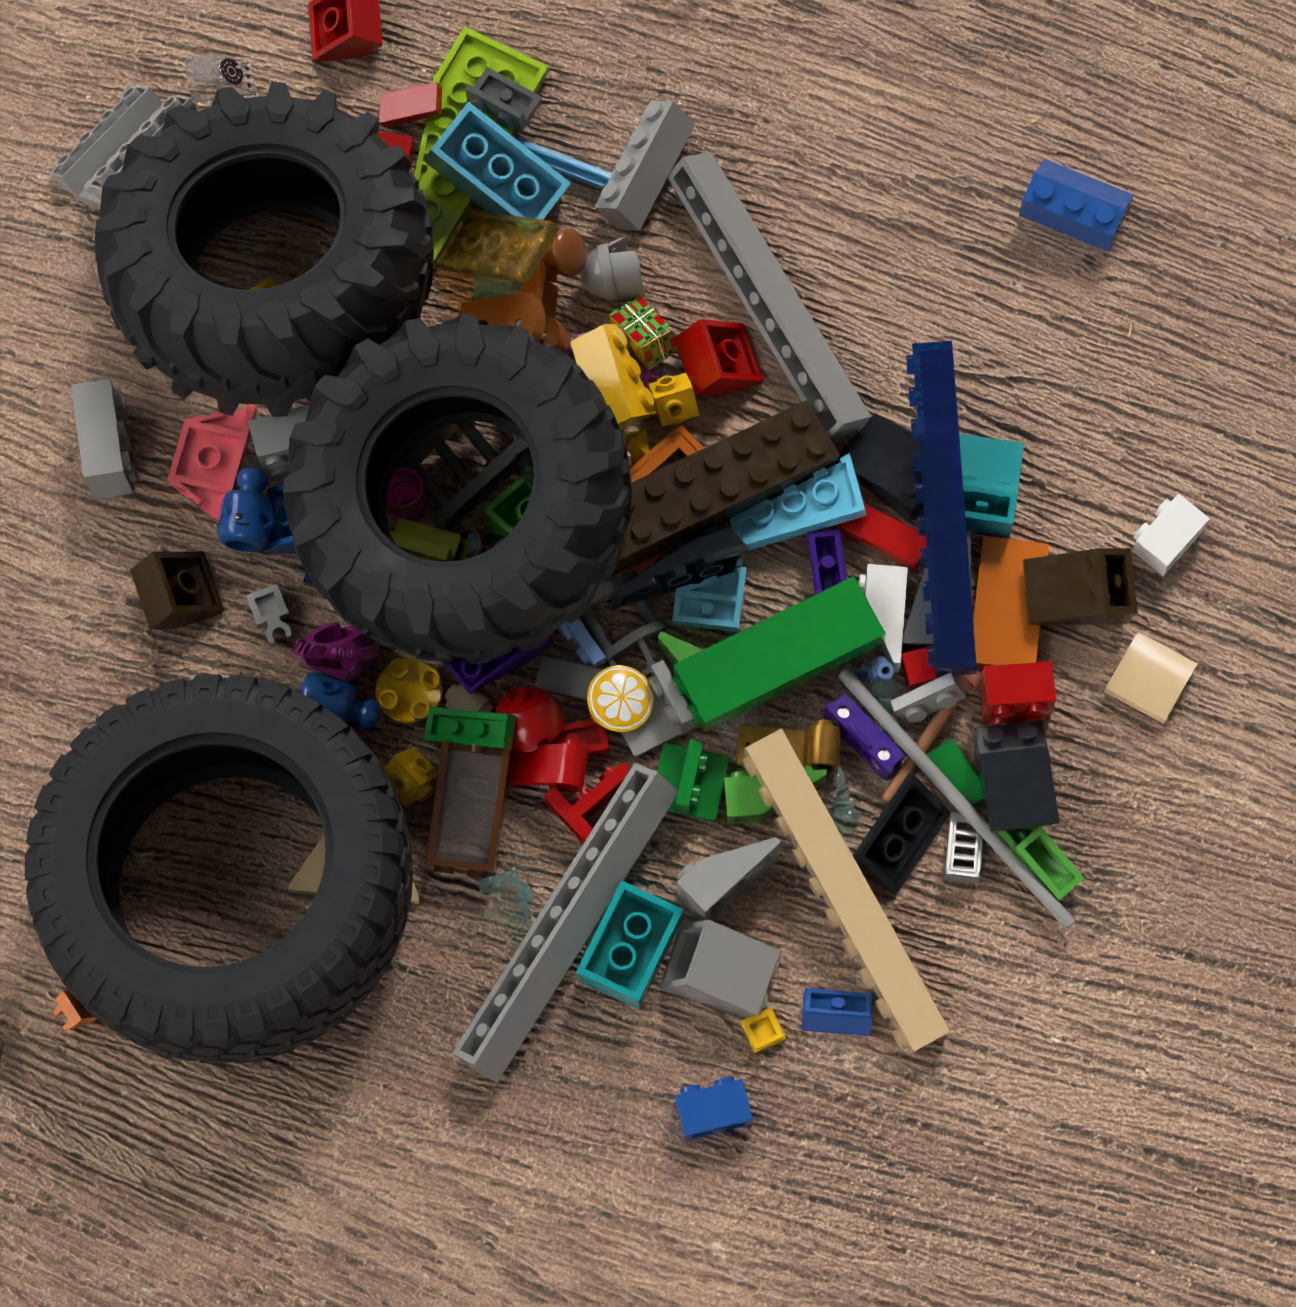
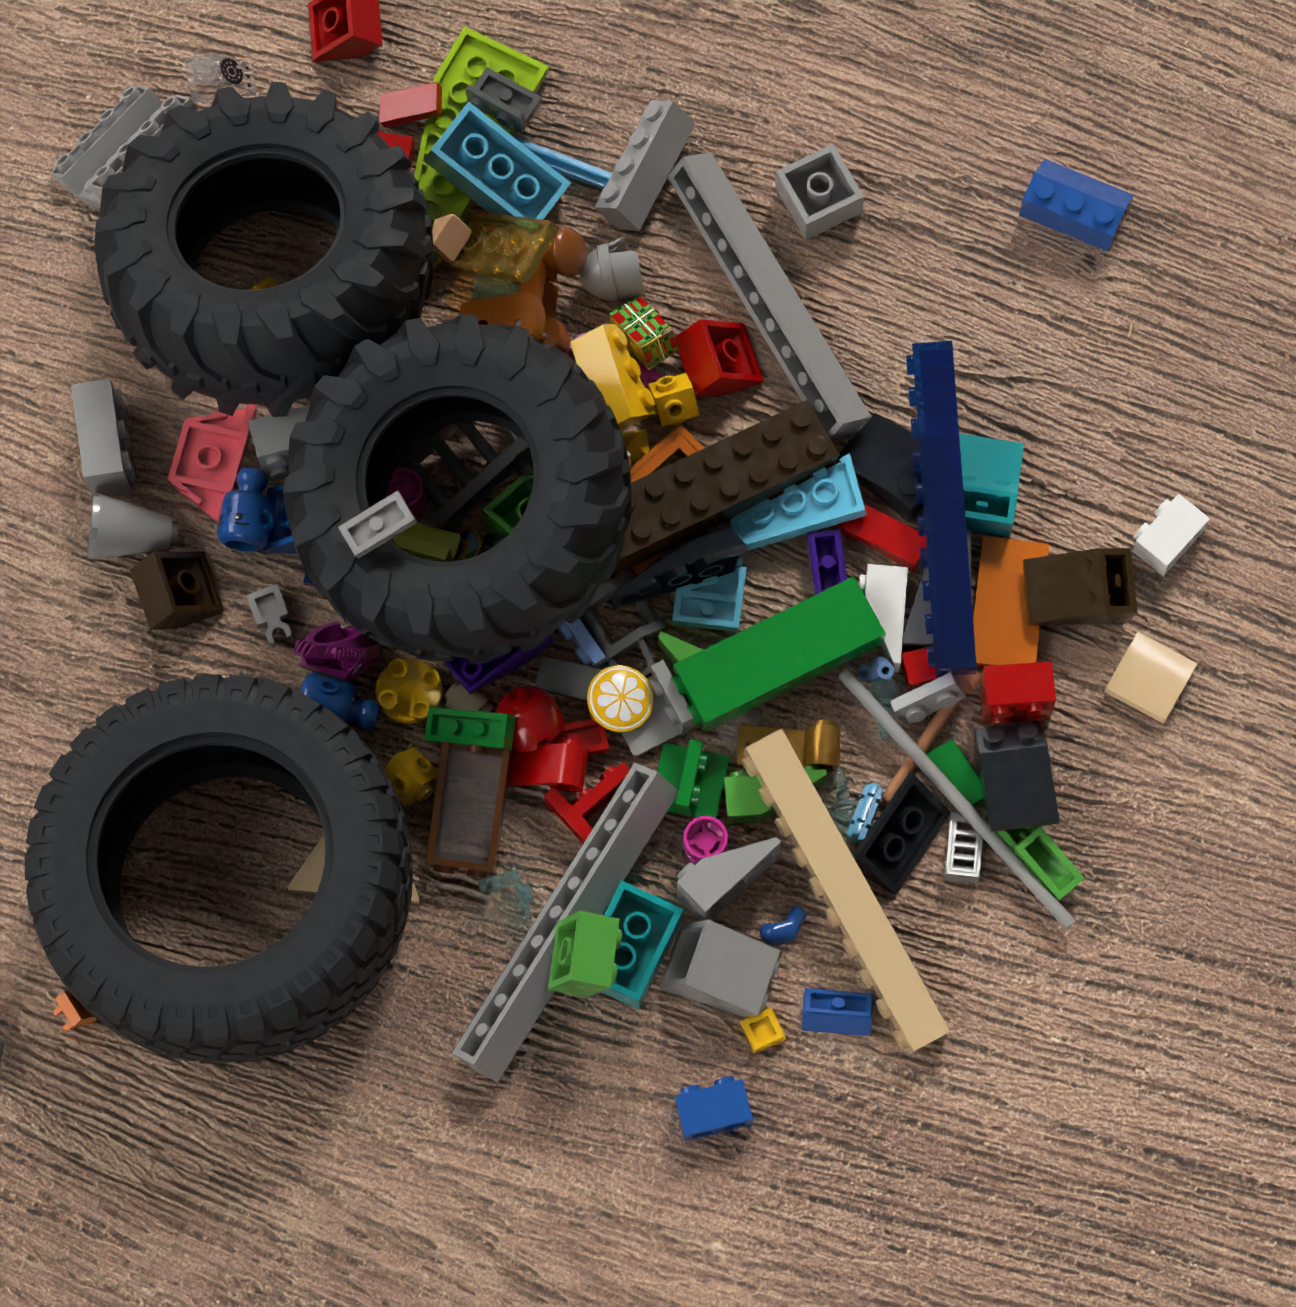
dark purple piece [823,693,913,780] -> none
none -> light grey cone [87,493,178,559]
none -> light grey plate [338,491,418,559]
none -> light nougat slope [432,214,472,263]
none -> bright green brick [548,911,622,998]
none -> dark pink wheel [683,816,728,865]
none -> blue arm [760,906,808,946]
none -> light grey brick [775,144,864,240]
none -> dark azure axle [846,783,884,844]

